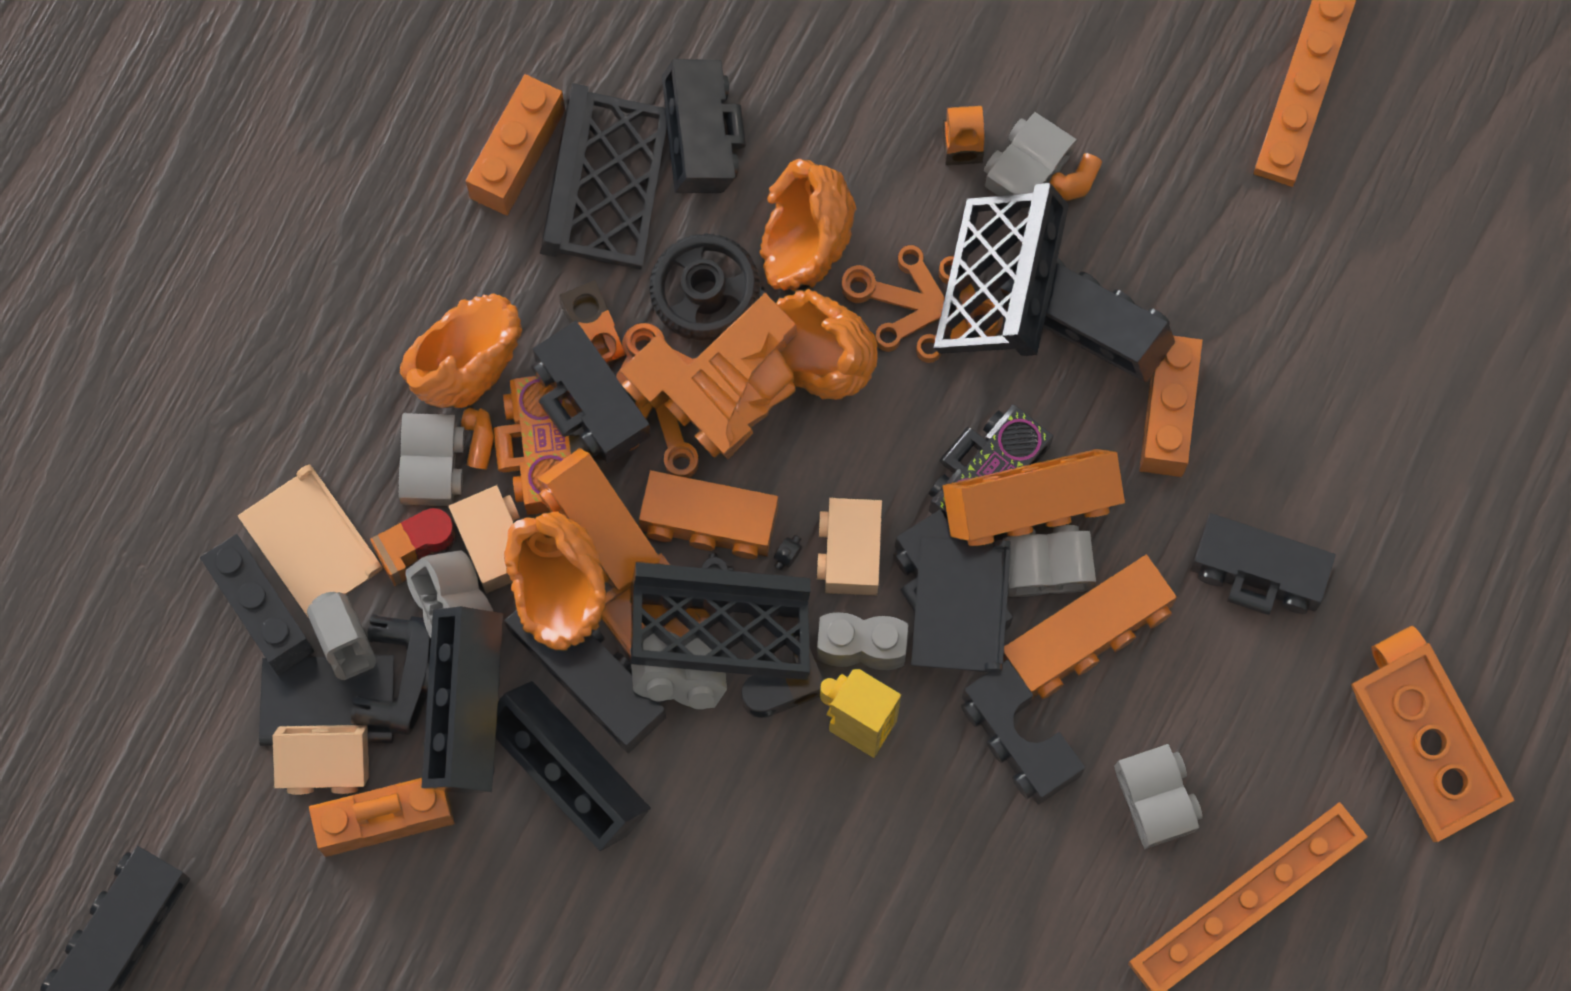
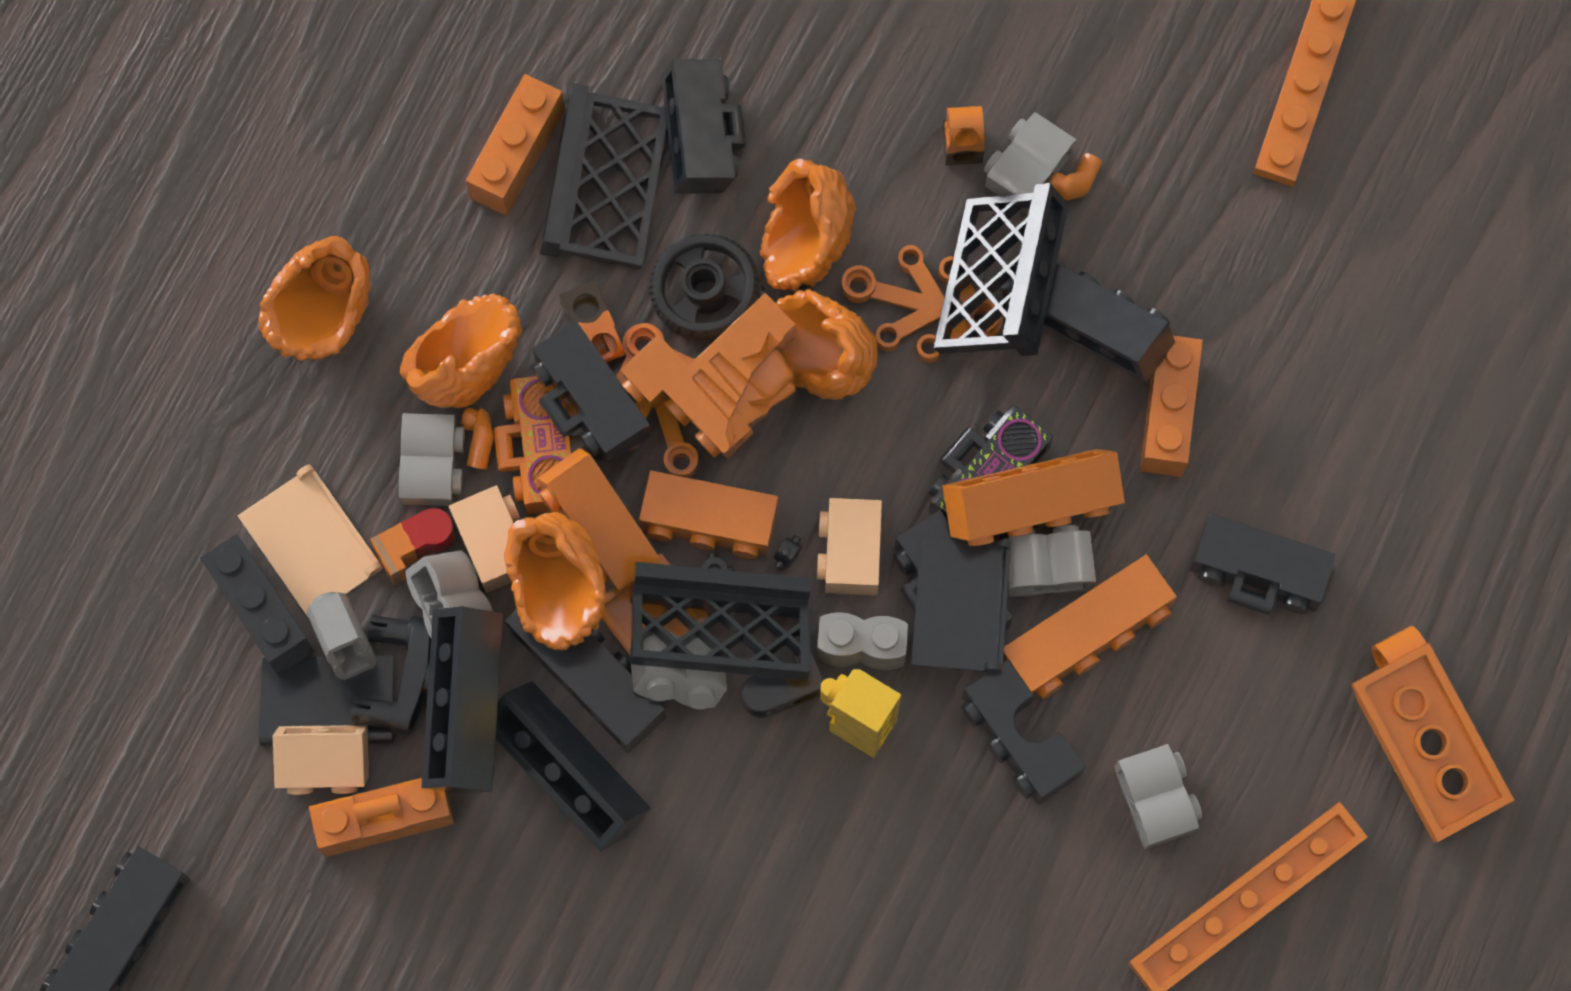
none -> orange hair [259,236,371,361]

